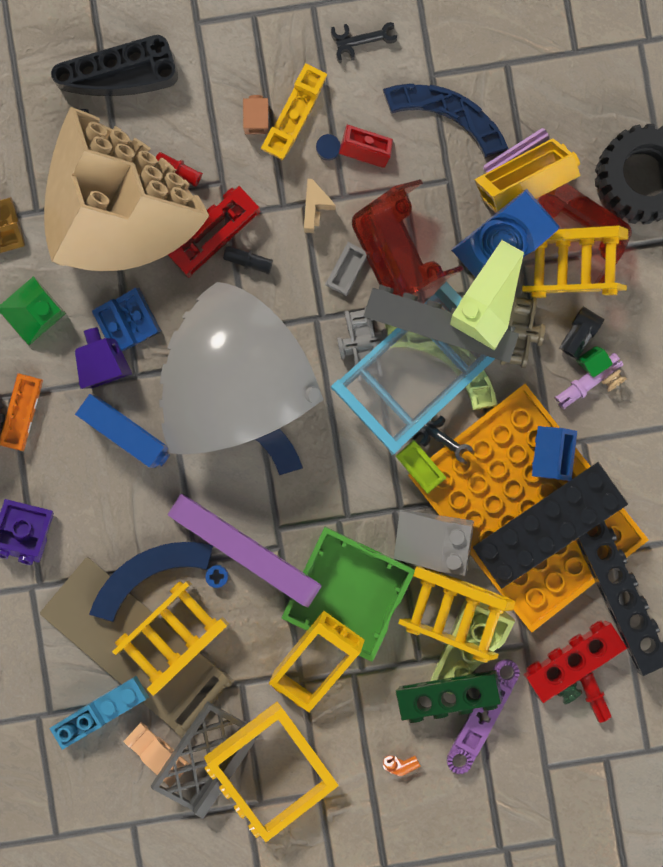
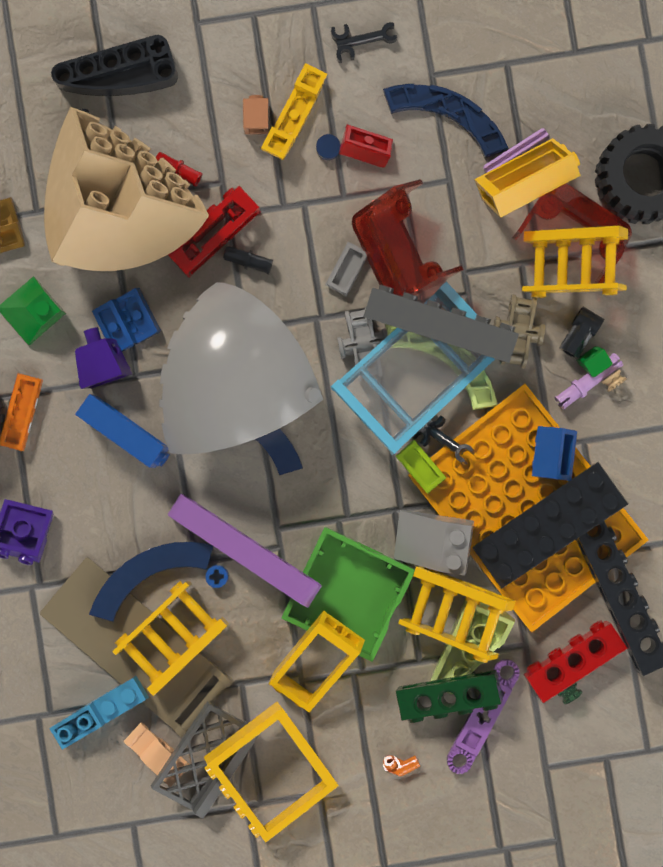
tan slope [304,179,336,233] -> none
yellowish green wedge [450,240,524,350] -> none
blue slope [451,189,560,277] -> none
red axle [580,672,611,723] -> none

